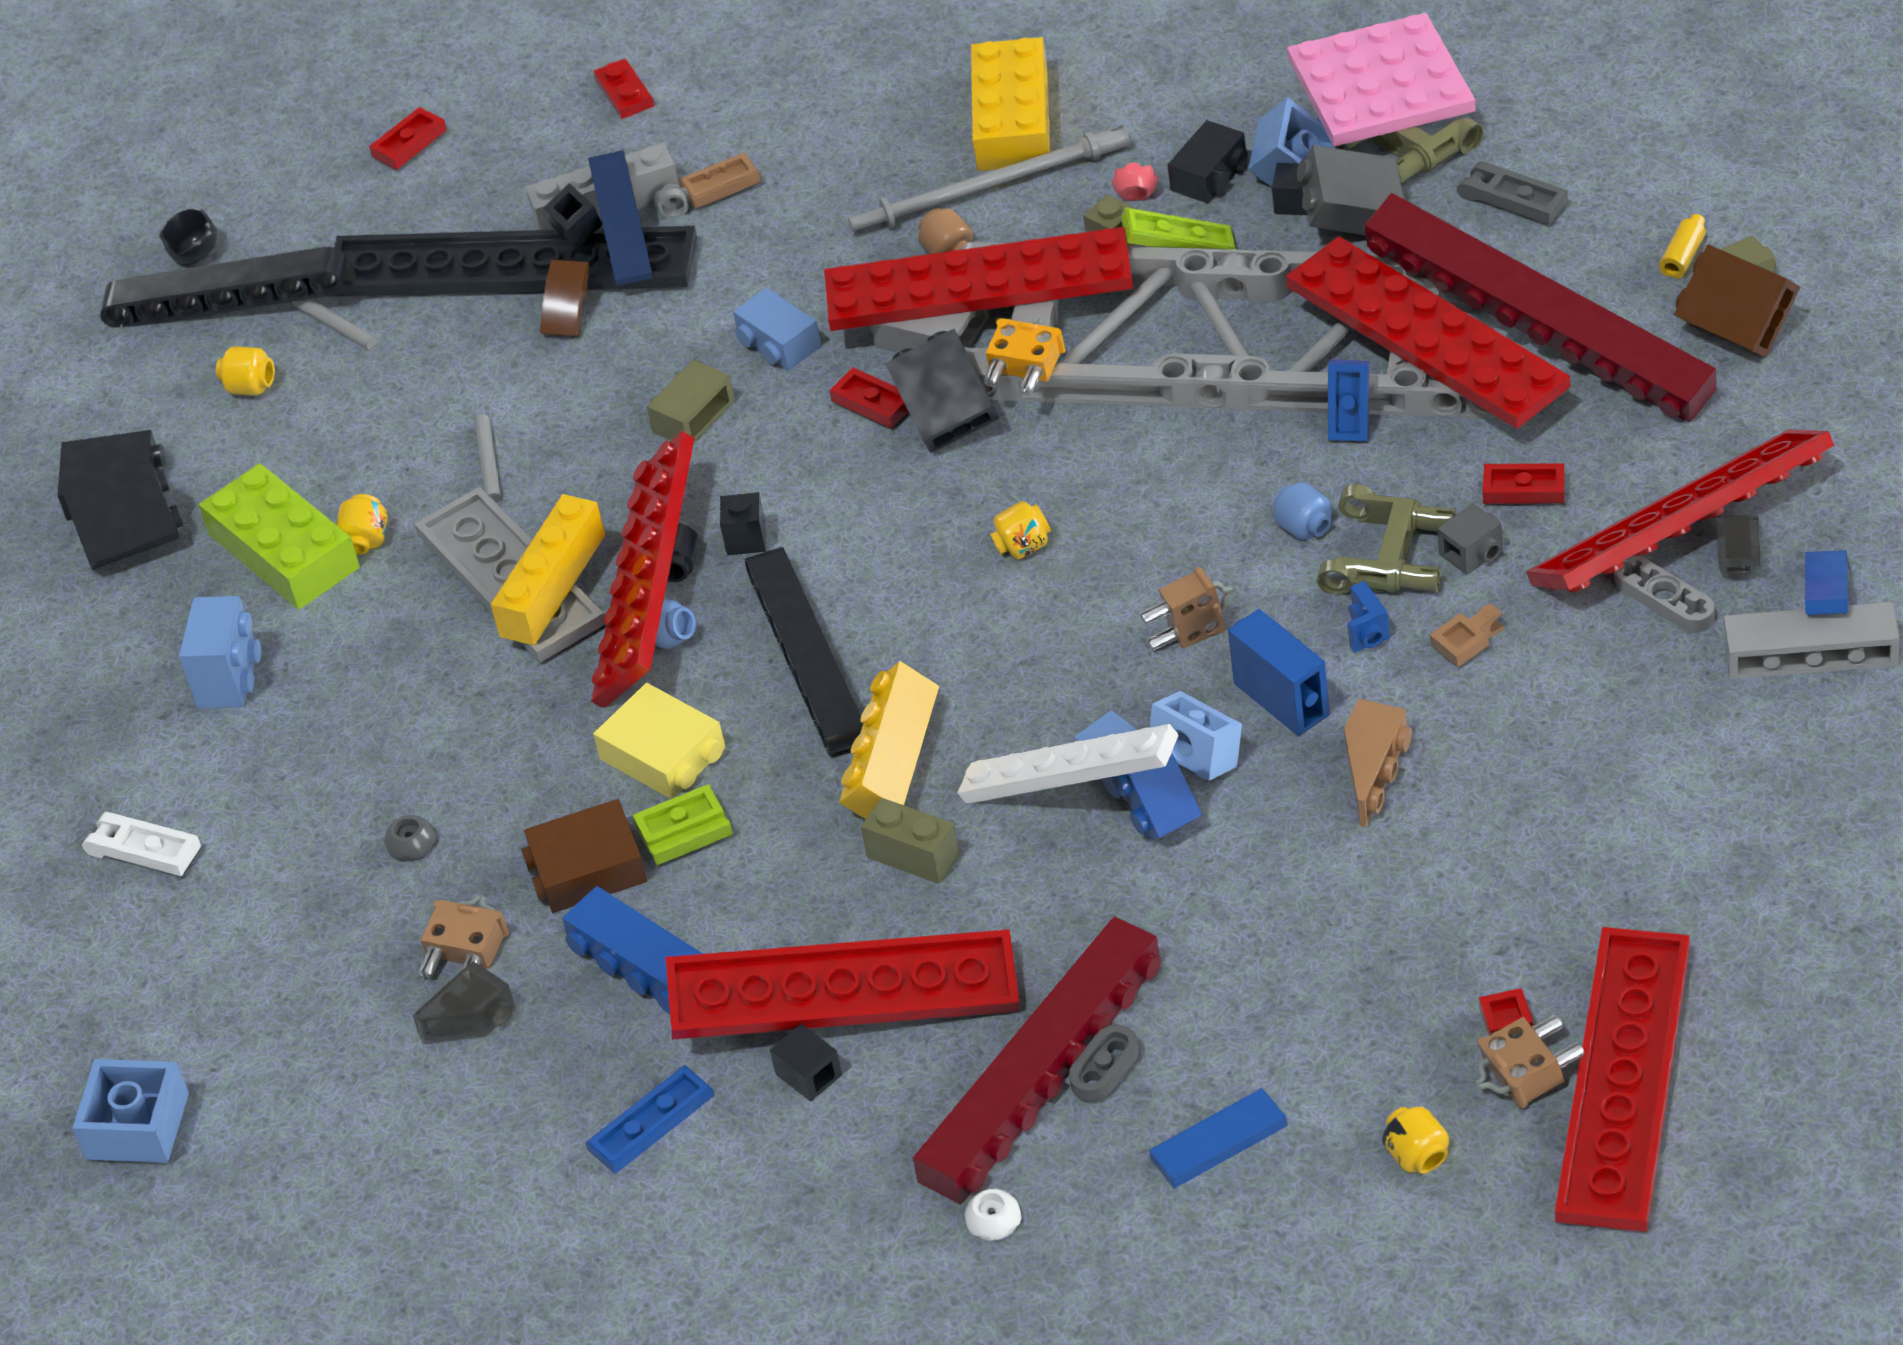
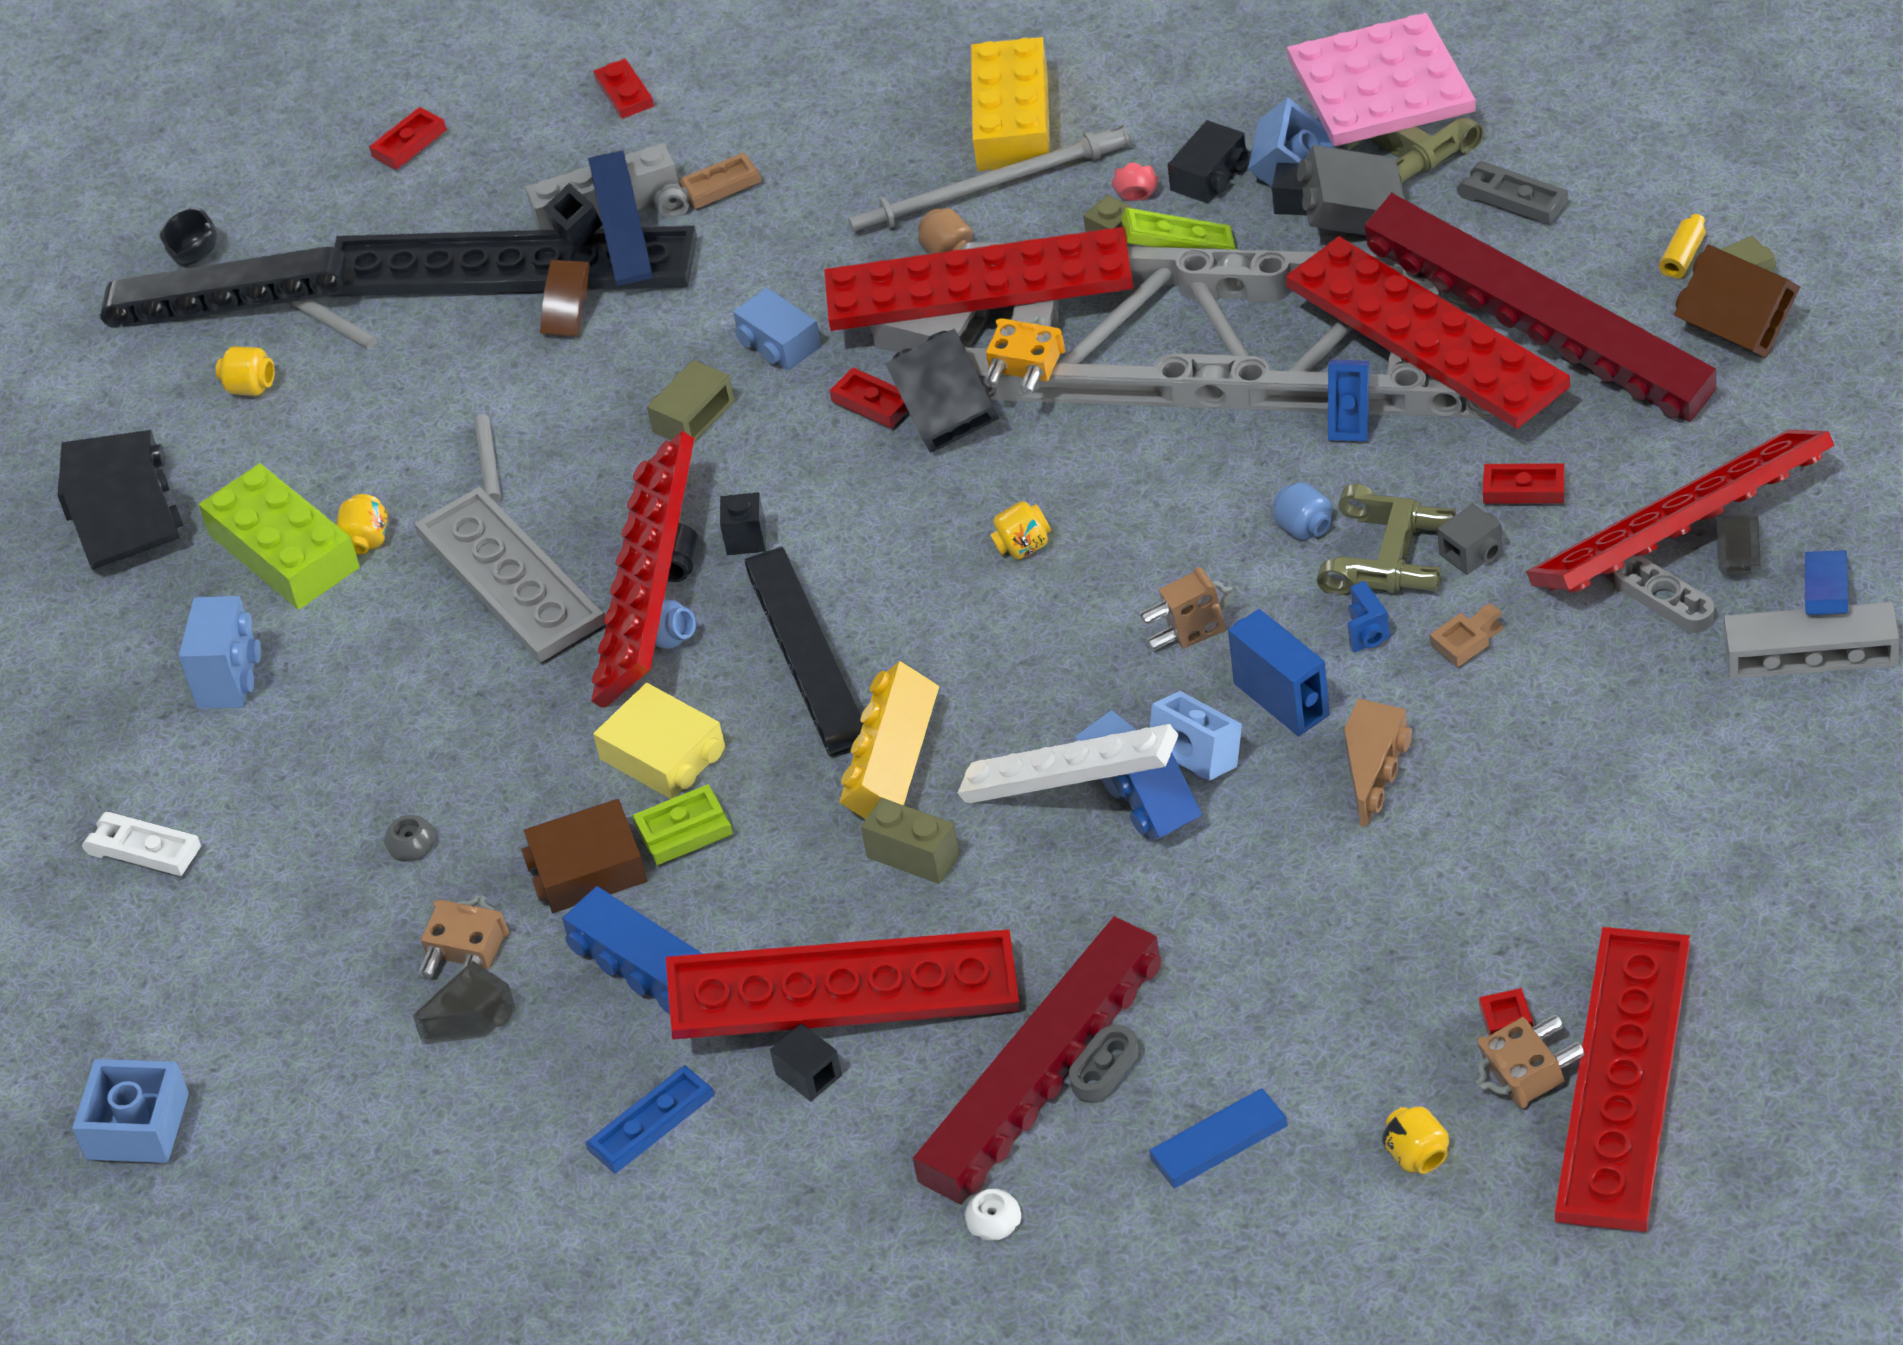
yellow brick [490,494,606,646] -> none

